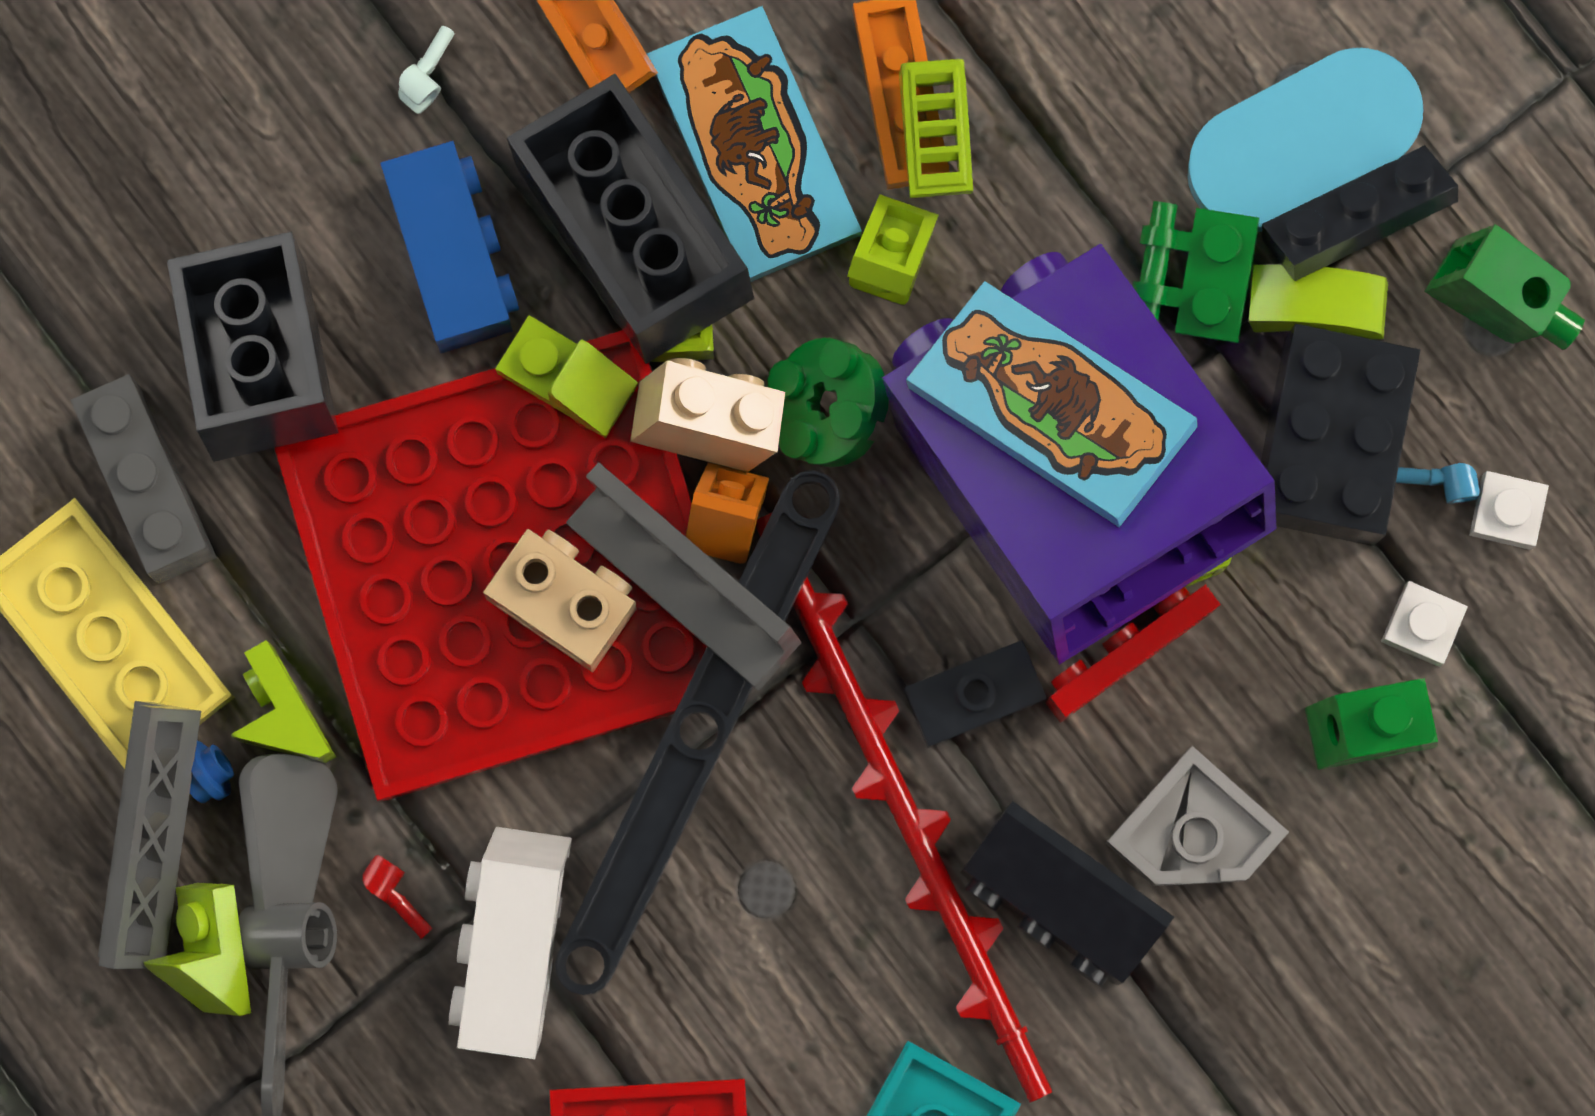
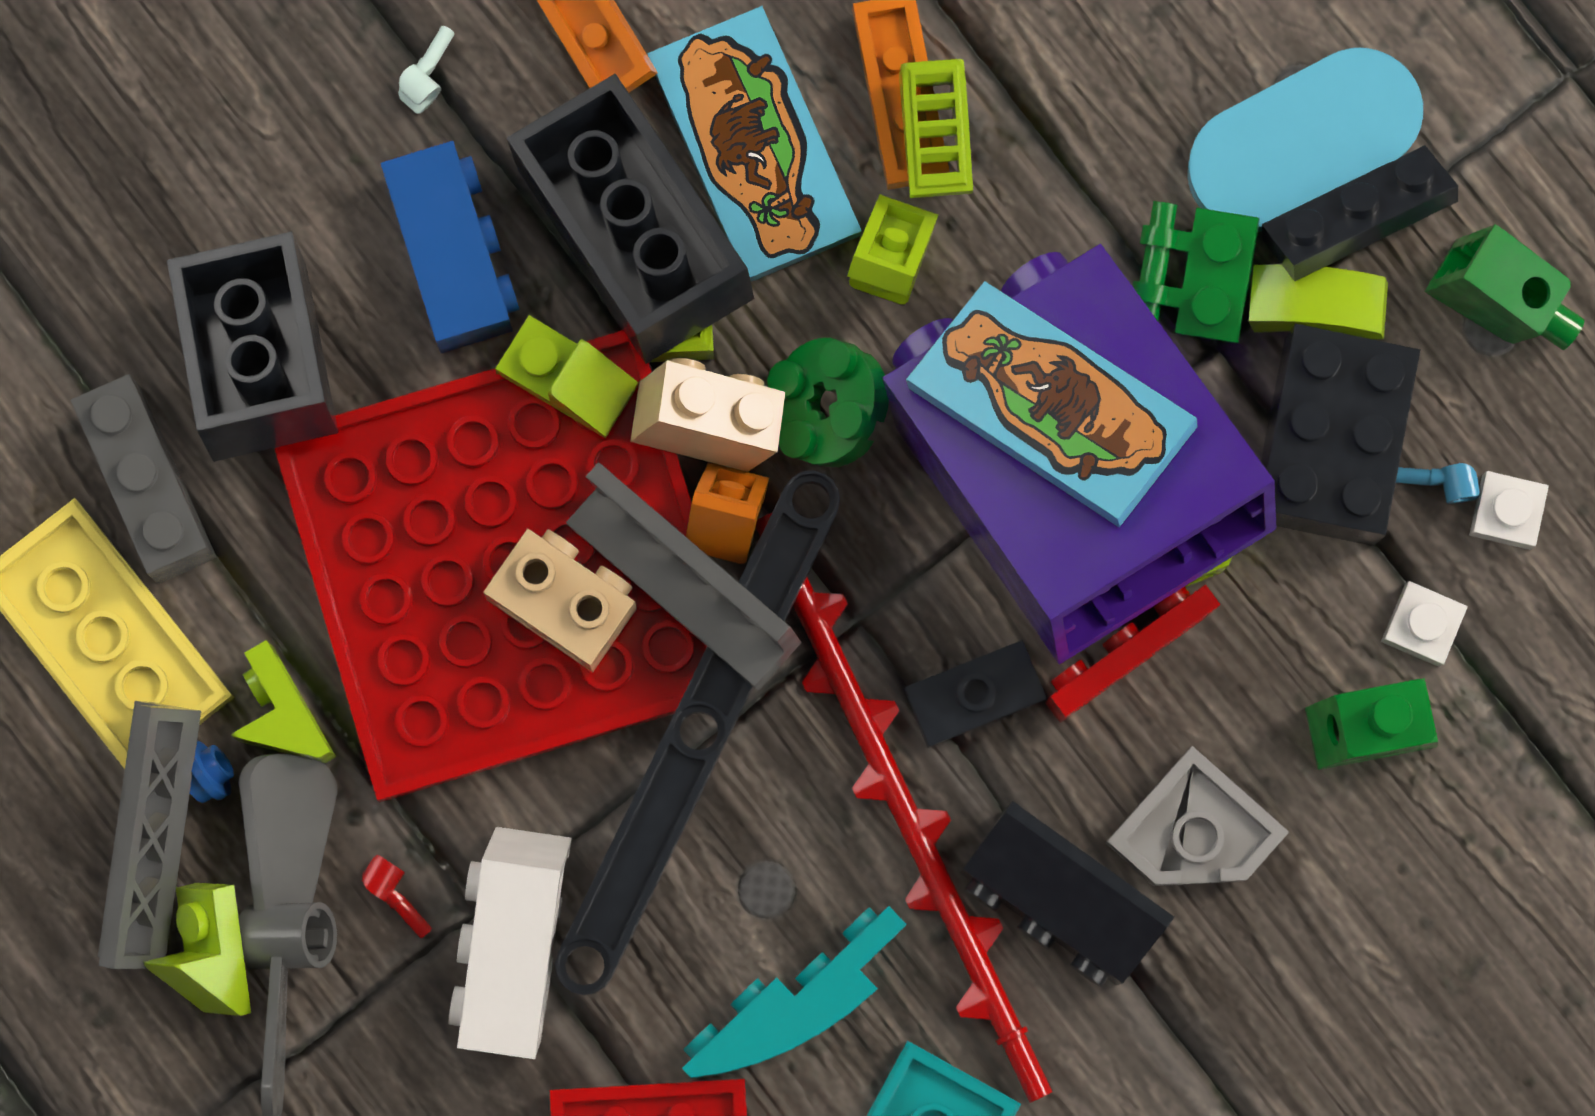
none -> teal slope [682,906,907,1078]

